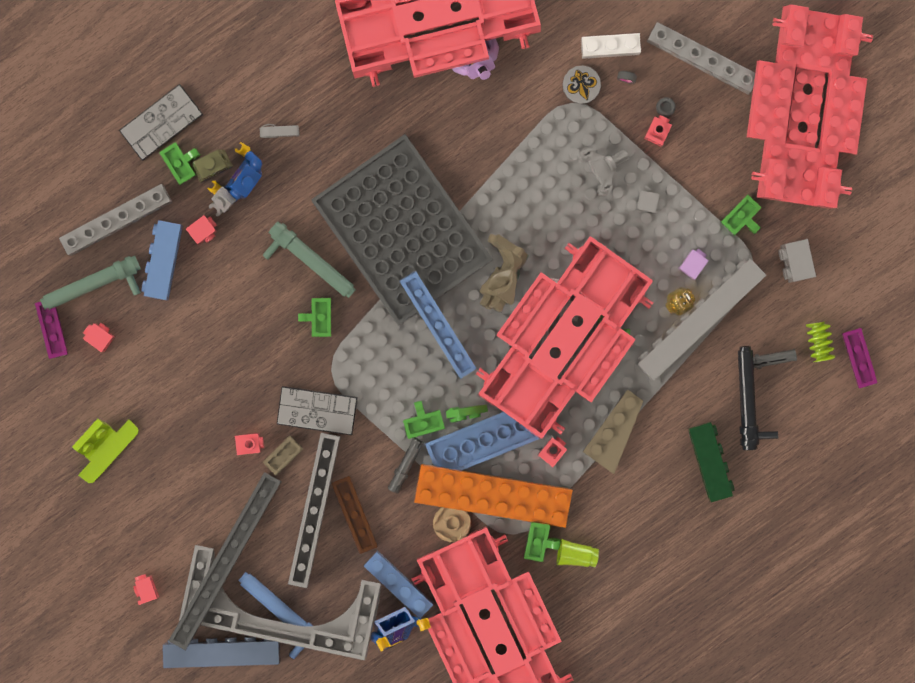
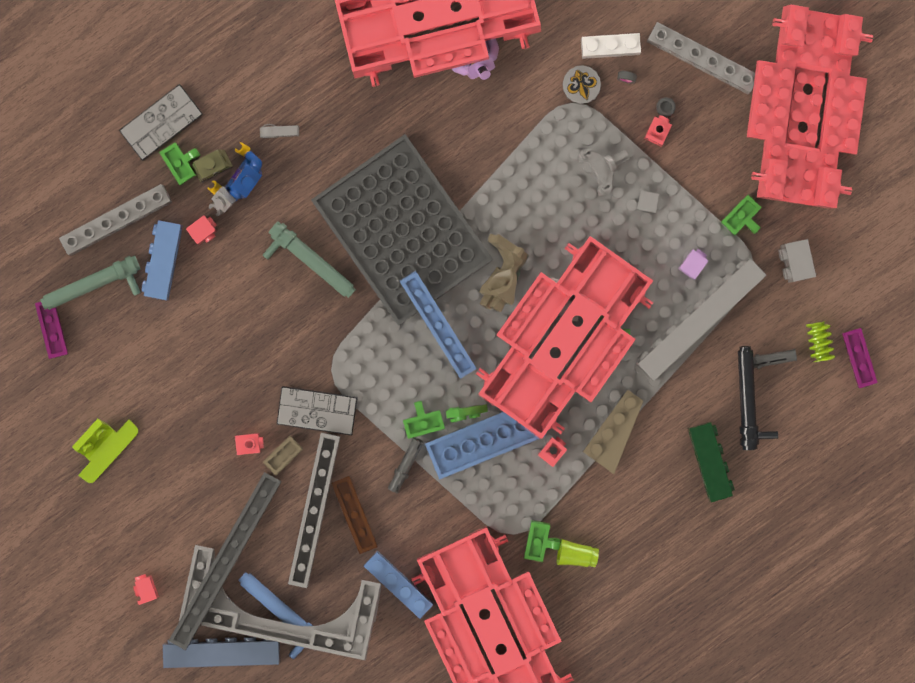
coral brick [83,323,115,352] -> none
bright green plate [298,298,331,337] -> none
blue torso [370,607,431,651] -> none
orange plate [414,464,573,528] -> none
tan tile [433,507,471,542] -> none
clear yellow head [665,287,695,316] -> none

